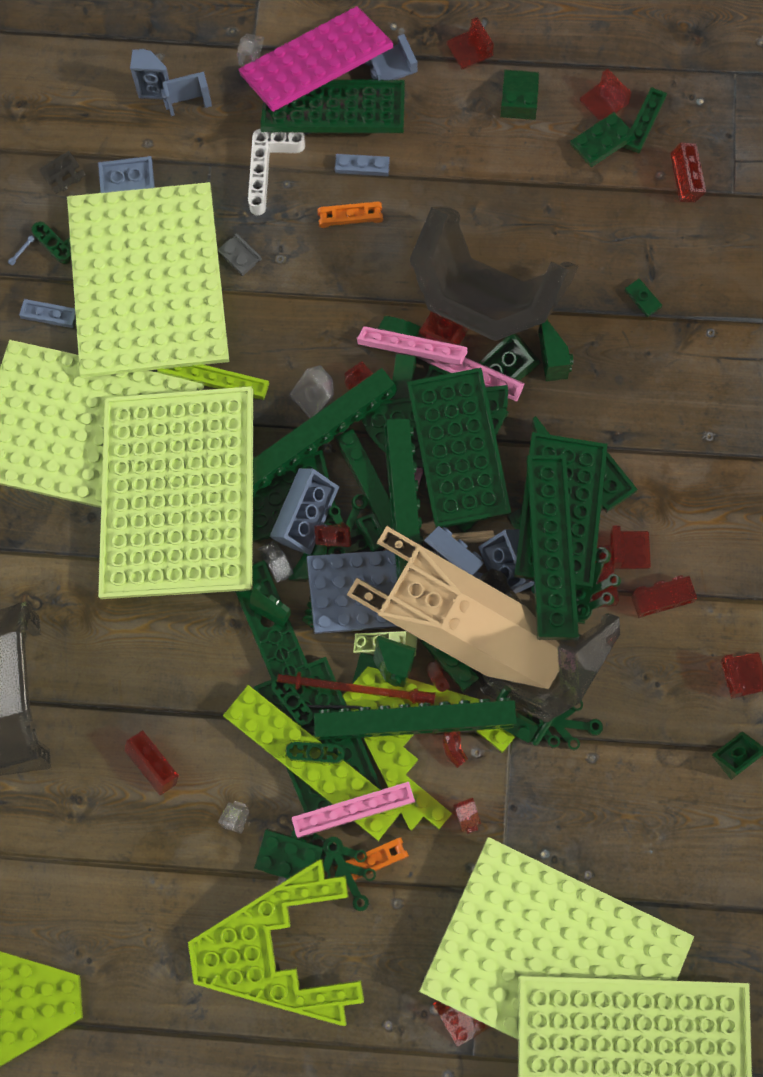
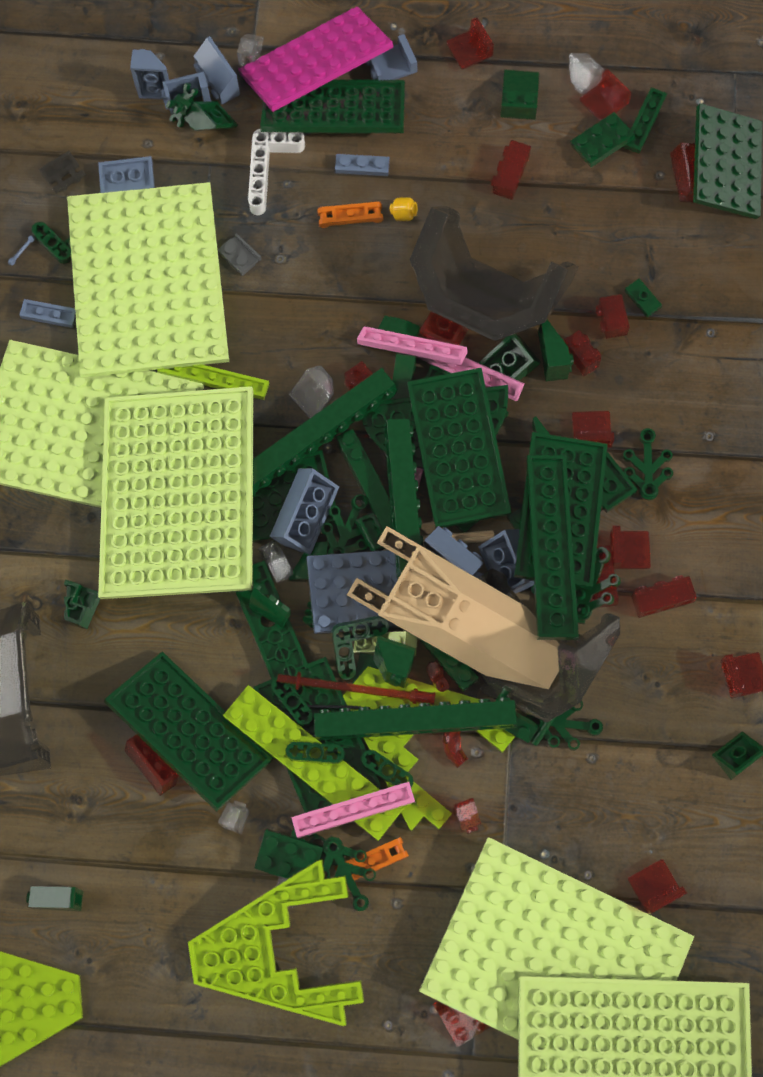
clear red slope [314,522,351,547] -> none
none -> slope [26,886,83,911]
none -> dark green slope [64,580,100,629]
none -> dark green plate [104,651,274,812]
none -> dark green pin [166,83,199,127]
none -> dark green slope [184,101,238,130]
none -> sand blue slope [194,36,240,104]
none -> dark green beam [332,616,389,680]
none -> dark green beam [362,750,414,788]
none -> yellow head [390,197,417,221]
none -> clear red brick [491,140,531,200]
none -> clear red brick [564,330,601,376]
none -> clear slope [569,53,611,94]
none -> clear red bracket [572,411,614,447]
none -> clear red brick [596,294,630,339]
none -> dark green plant [623,428,673,500]
none -> clear red bracket [628,859,687,914]
none -> dark green plate [693,103,762,219]

